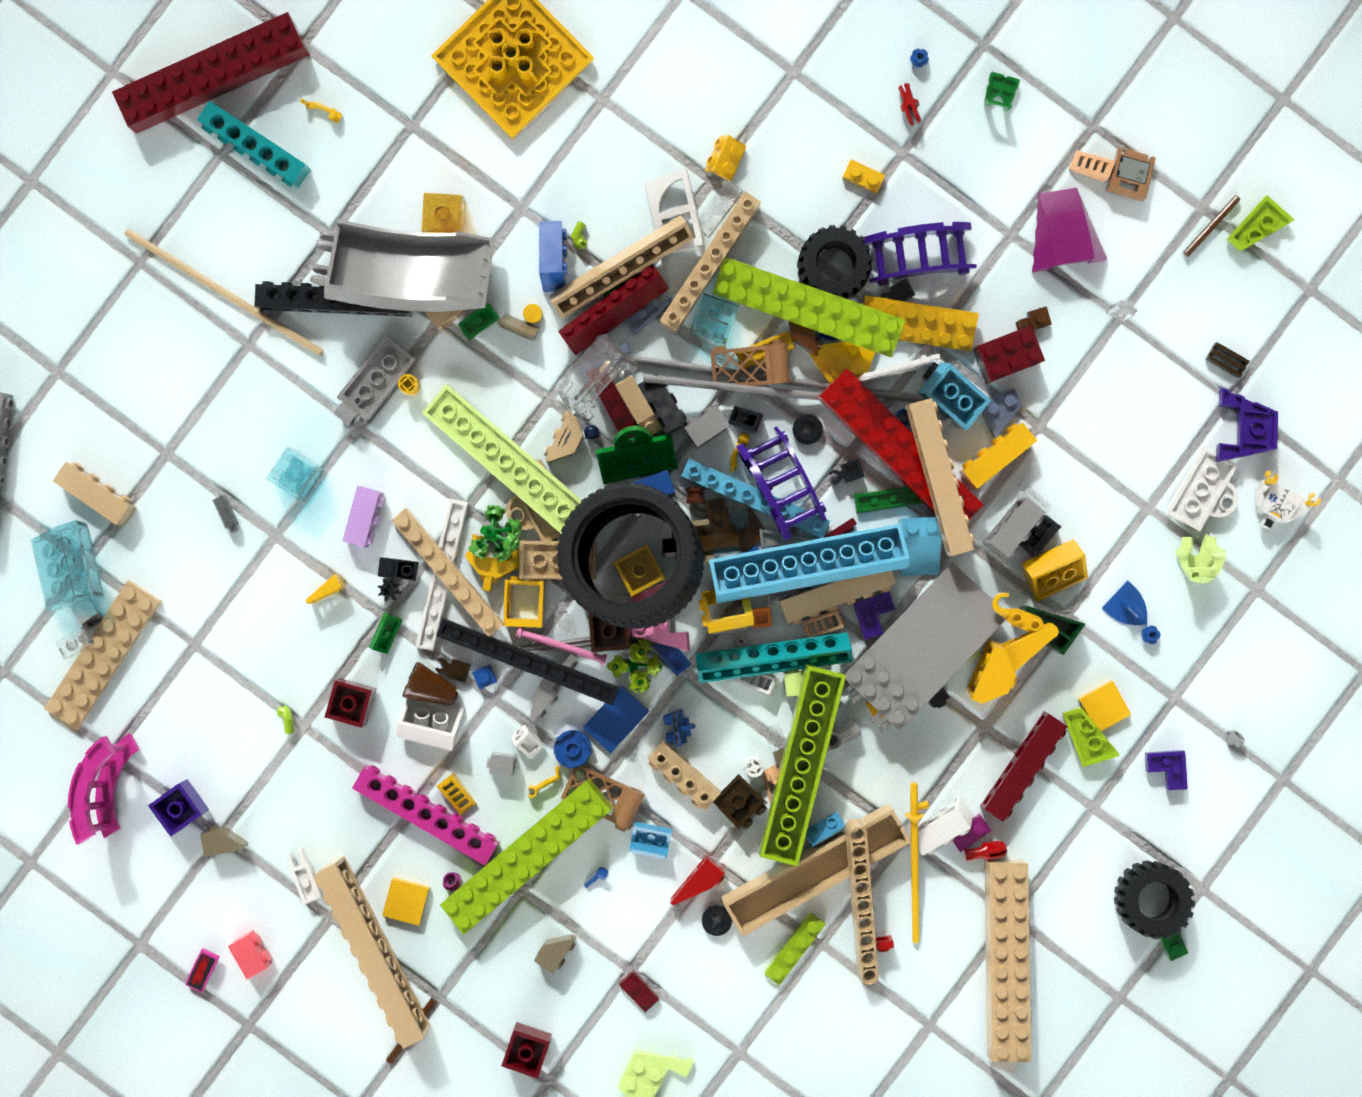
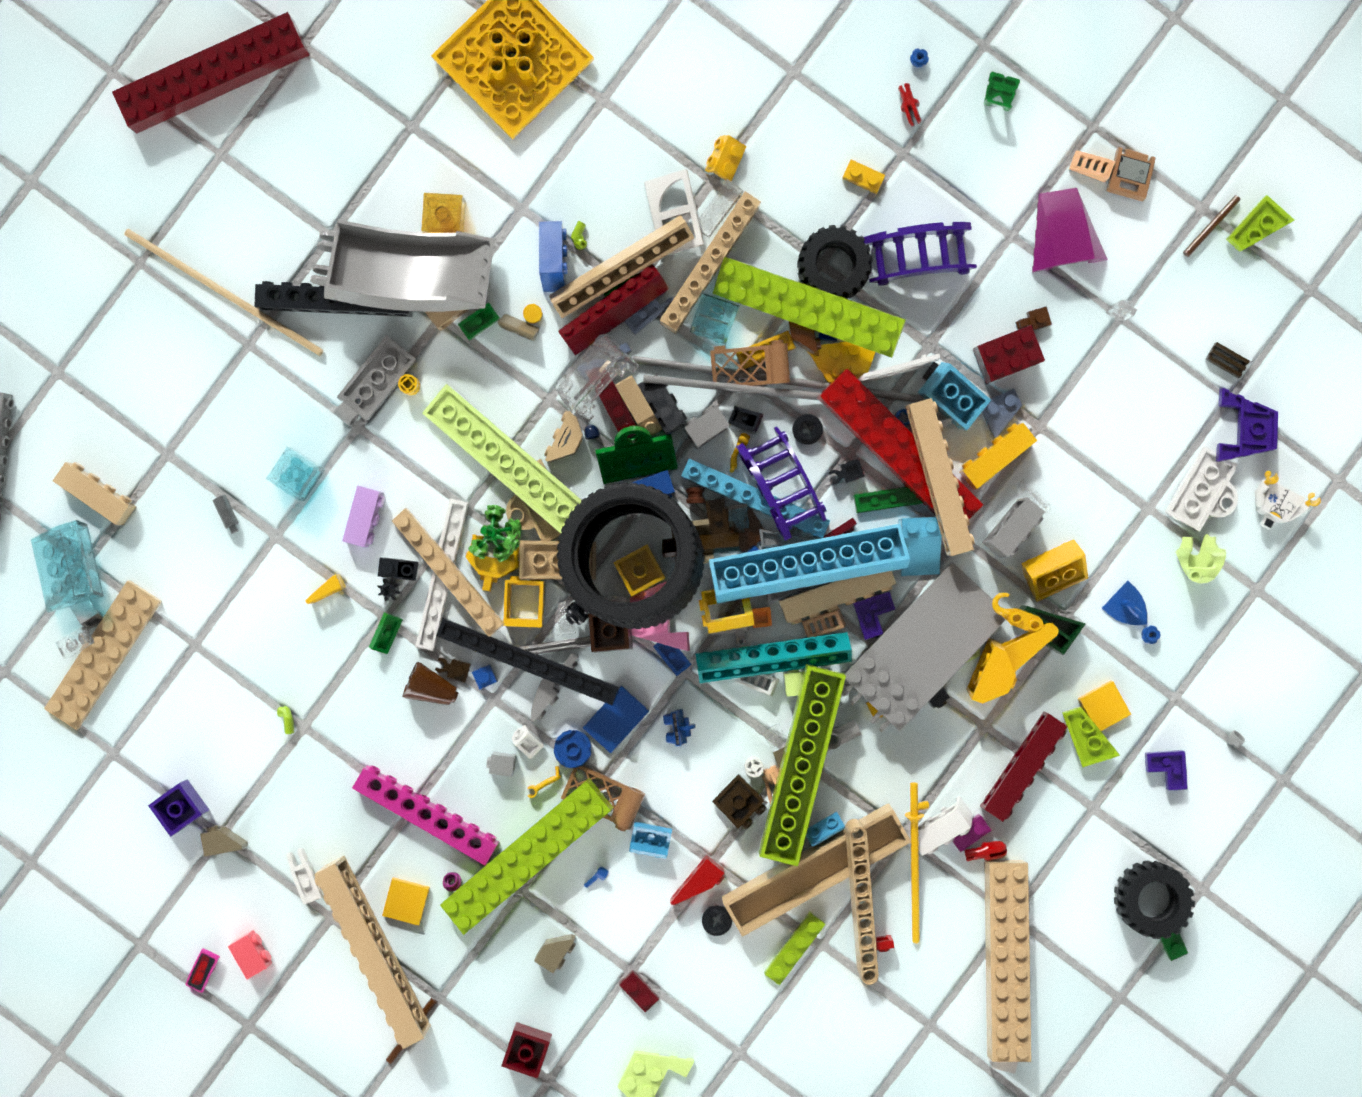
dark pink fence [67,733,140,845] -> none
teal brick [197,101,311,188] -> none
yellow piece [300,99,342,123] -> none
dark red brick [324,678,377,728] -> none
white slope [397,699,465,751] -> none
yellow slope [437,773,476,815] -> none
bright pink bar [516,627,607,666] -> none
lime plant [607,638,662,693] -> none
tan brick [648,739,721,810] -> none
yellow plate [863,295,979,352] -> none
black plate [879,278,916,301] -> none
black hinge [1019,514,1062,556] -> none
none -> black gear [565,601,588,625]

